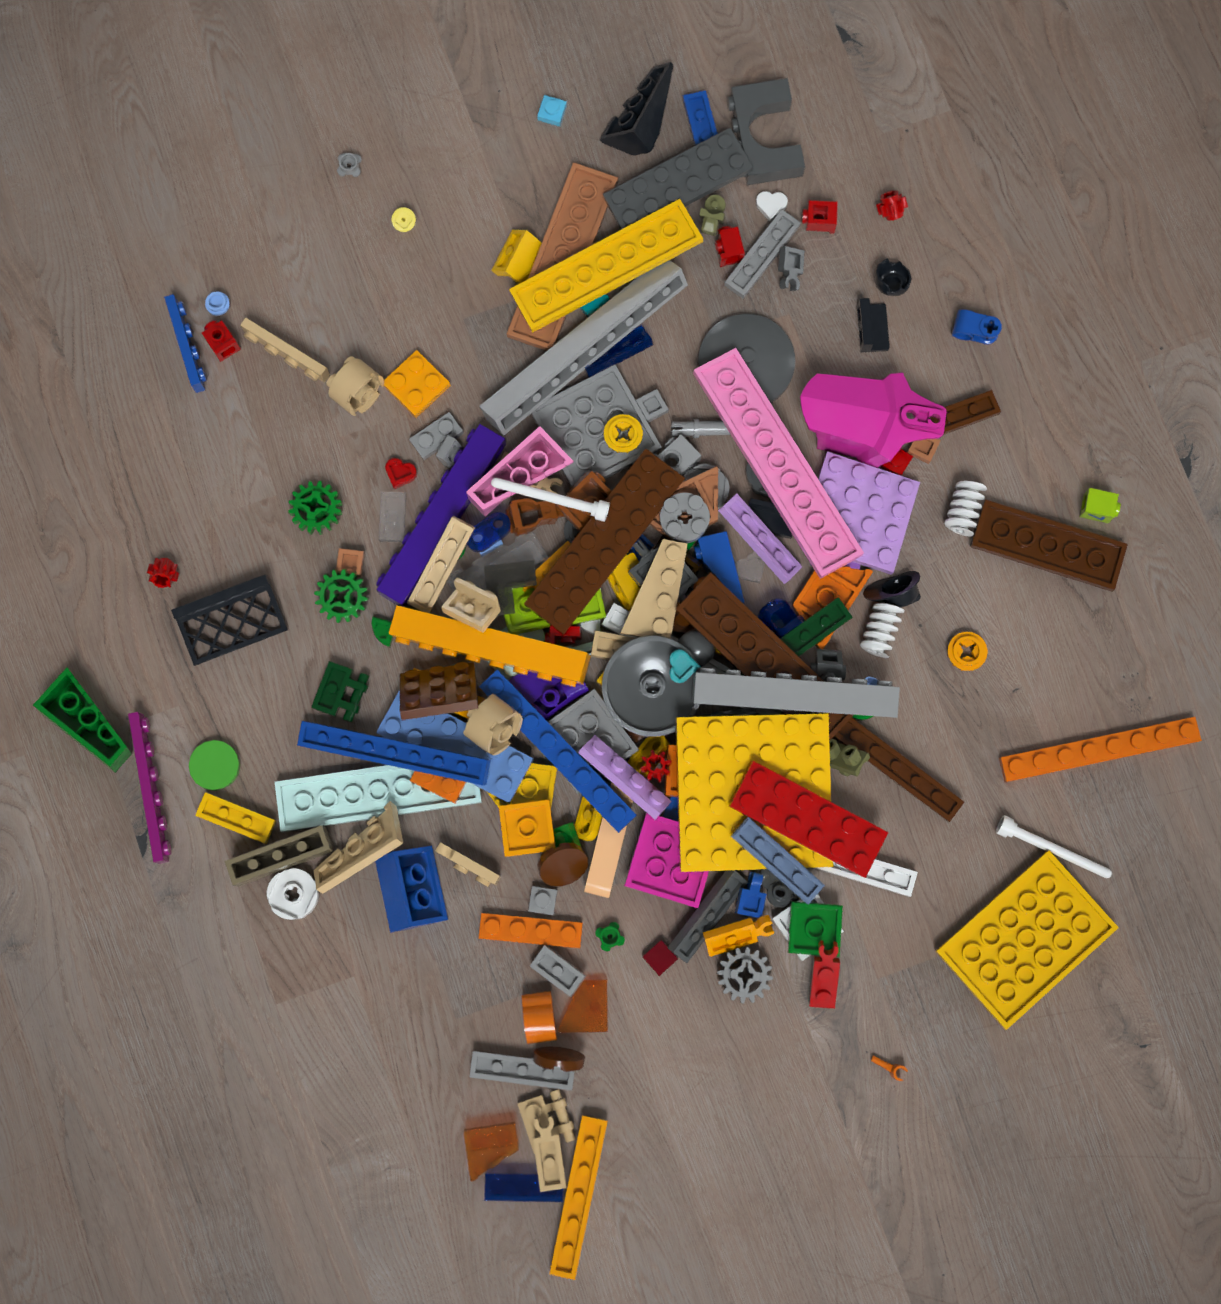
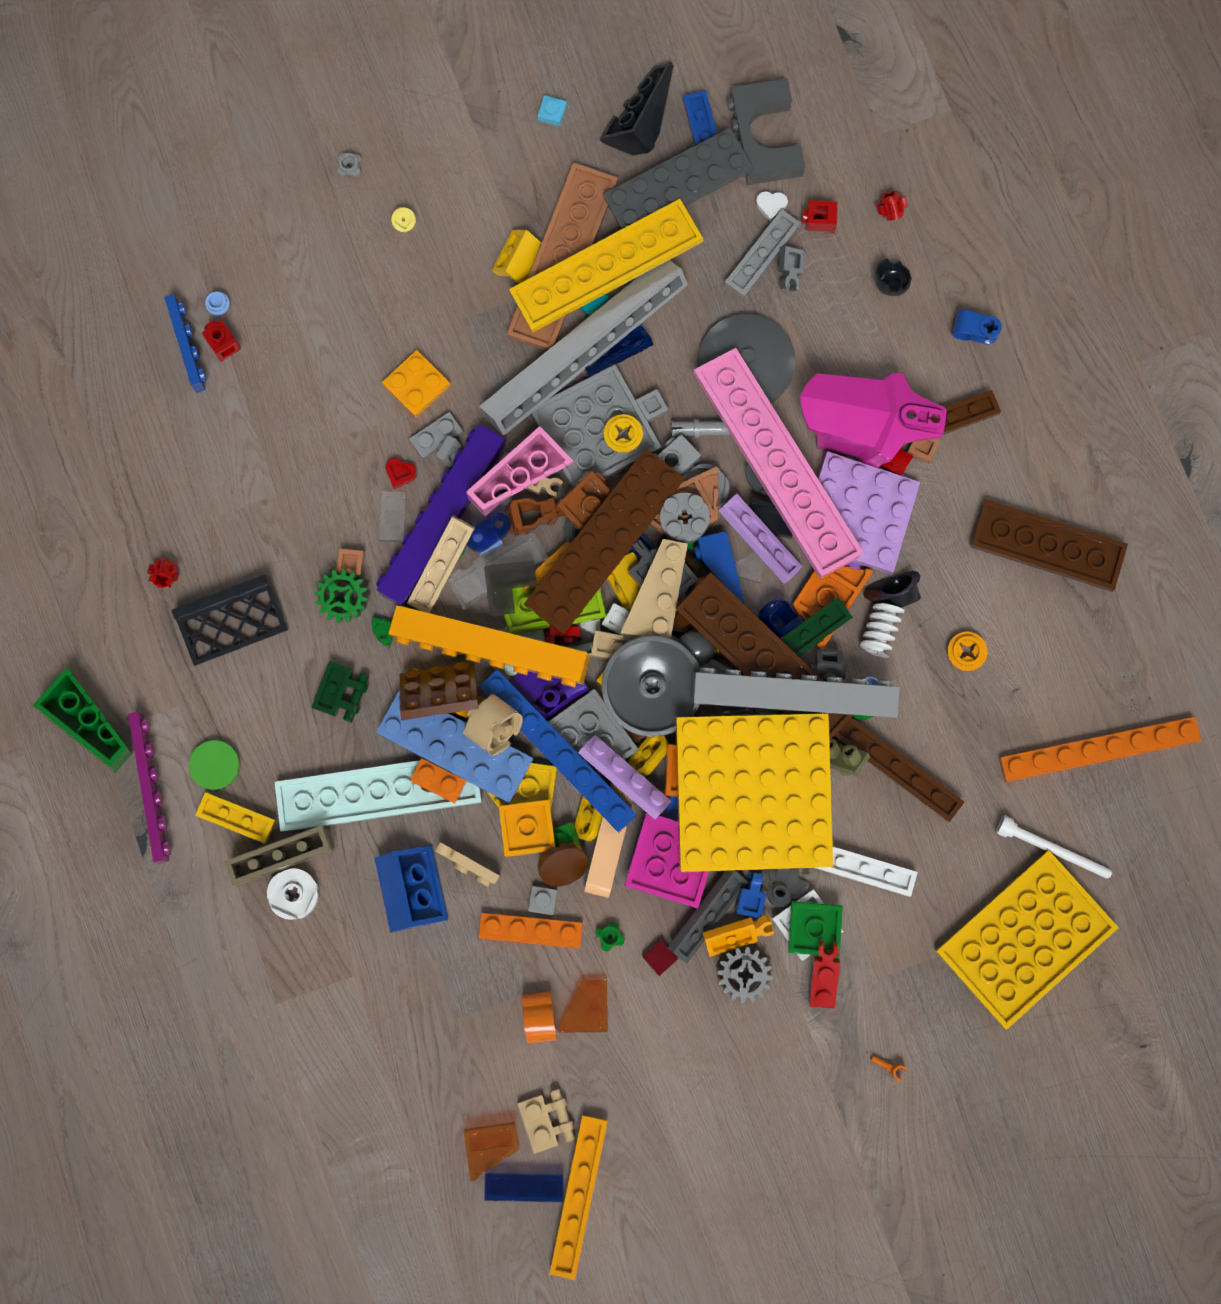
tan plate [240,318,330,383] -> none
green gear [288,481,343,535] -> none
blue plate [297,721,491,785] -> none
tan wing [314,801,403,894] -> none
tan brick [326,356,384,416] -> none
tan bracket [441,577,501,633] -> none
light grey plate [469,1051,575,1091] -> none
white piece [491,478,610,522] -> none
light grey plate [530,945,587,997] -> none
reddish brown tile [533,1046,585,1072] -> none
tan plate [533,1116,567,1192] -> none
red gear [640,750,672,783] -> none
teal tile [669,649,700,683] -> none
olive hips [699,195,726,236] -> none
red brick [715,226,745,267] -> none
red plate [729,761,889,878] -> none
sand blue tile [731,817,825,905] -> none
black panel [857,298,890,353] -> none
white piece [944,481,987,537] -> none
lime brick [1079,488,1121,523] -> none

